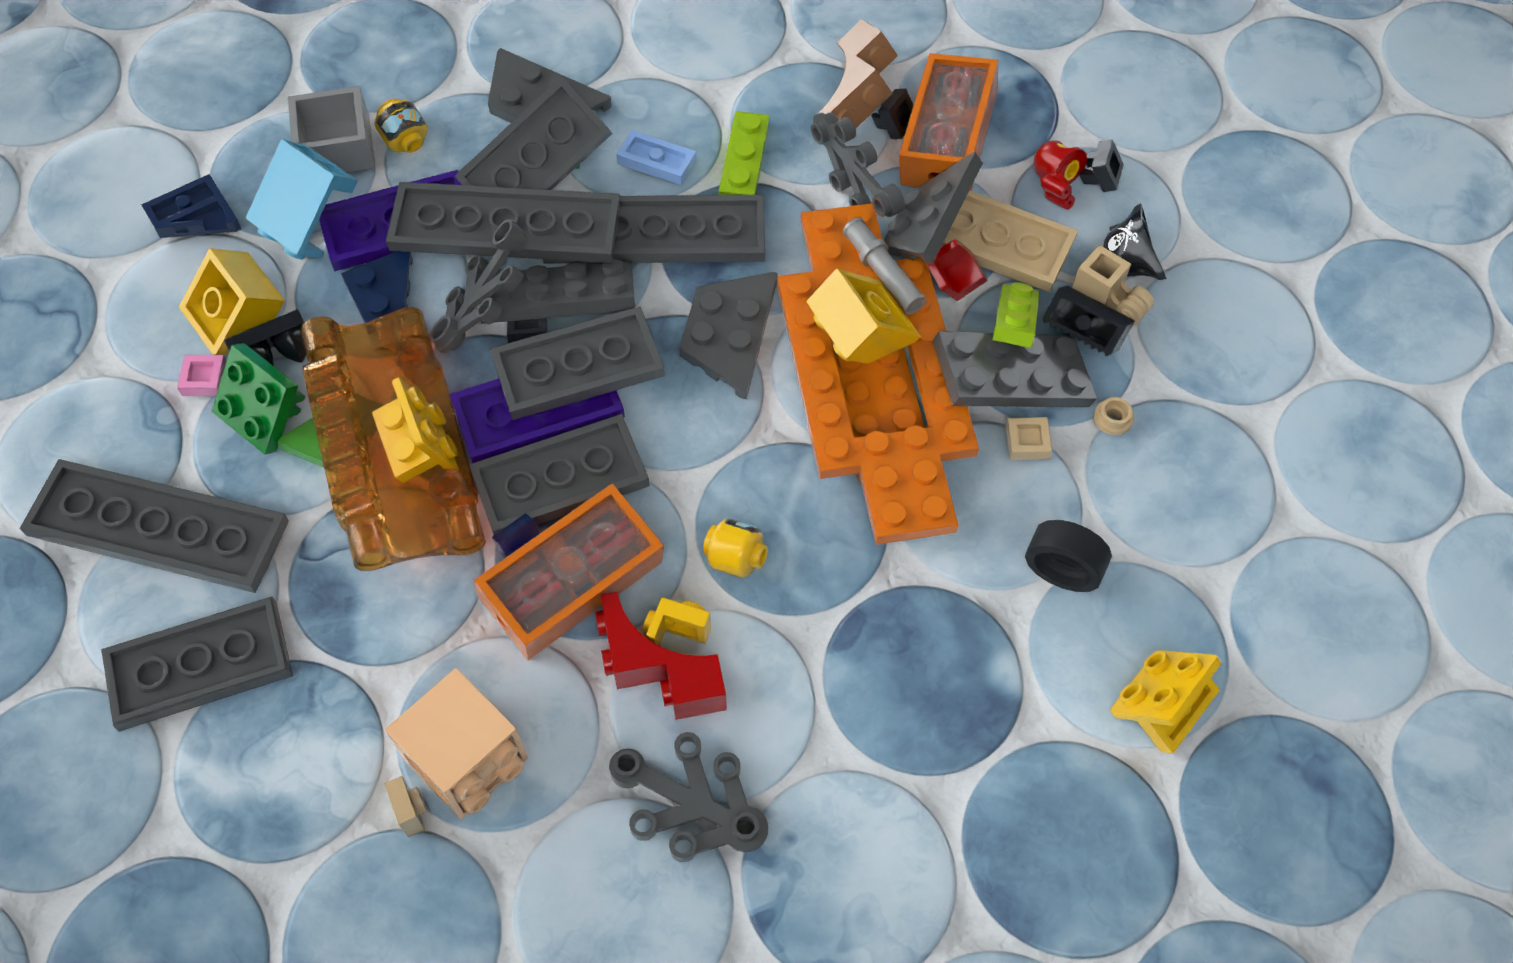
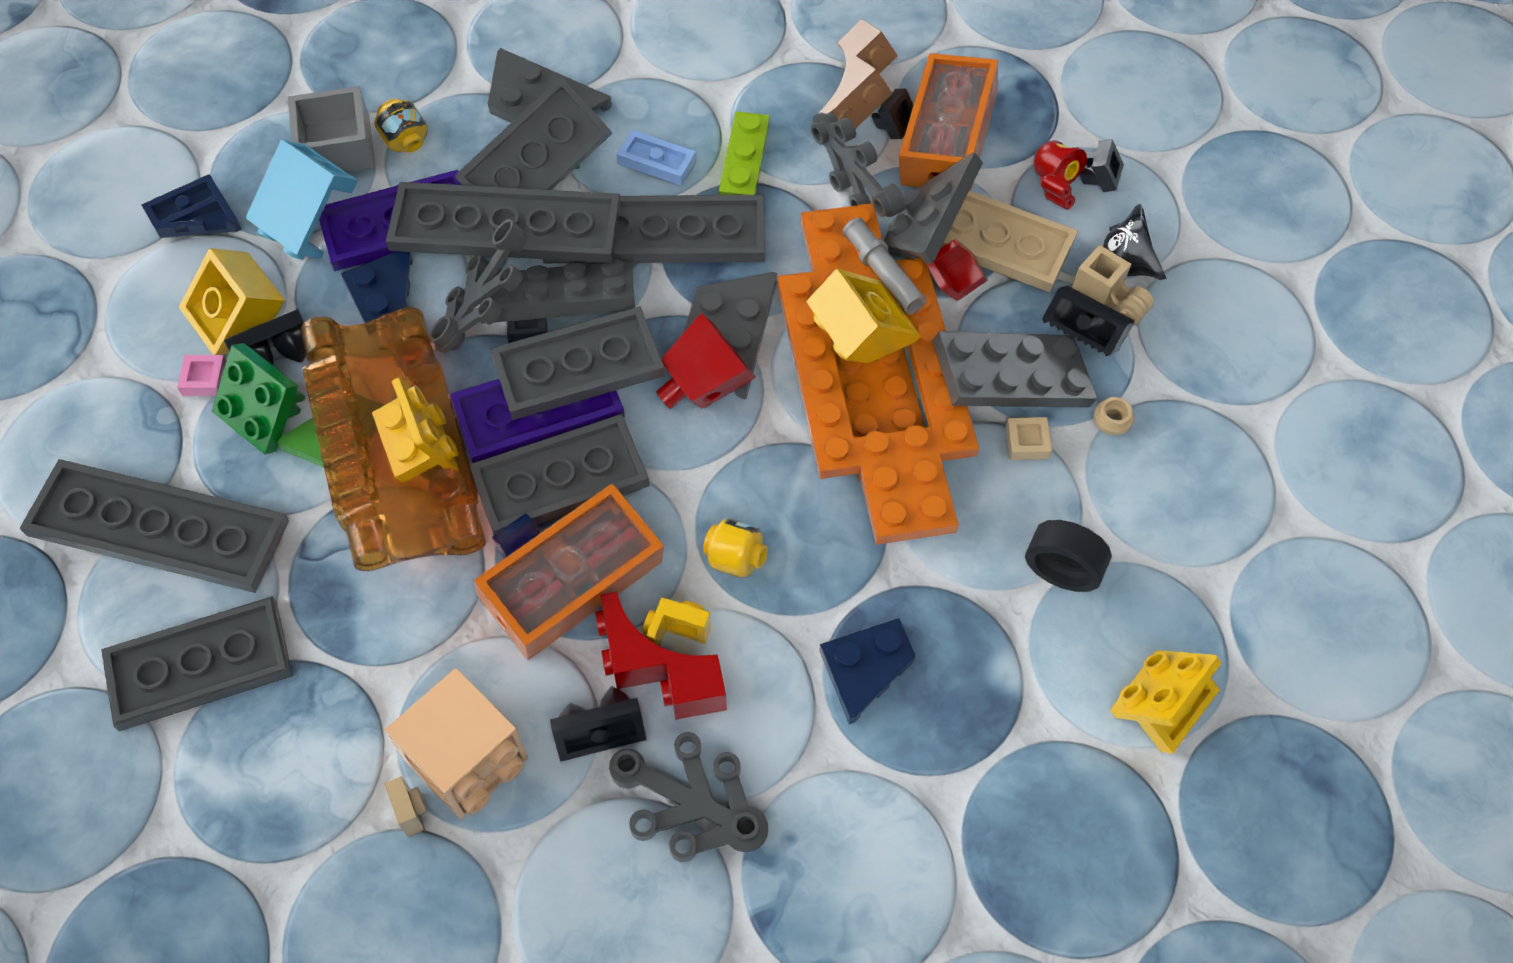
lime plate [992,282,1040,348] -> none
none -> black tile [550,686,647,762]
none -> red torso [656,313,756,409]
none -> dark blue wing [819,618,915,724]

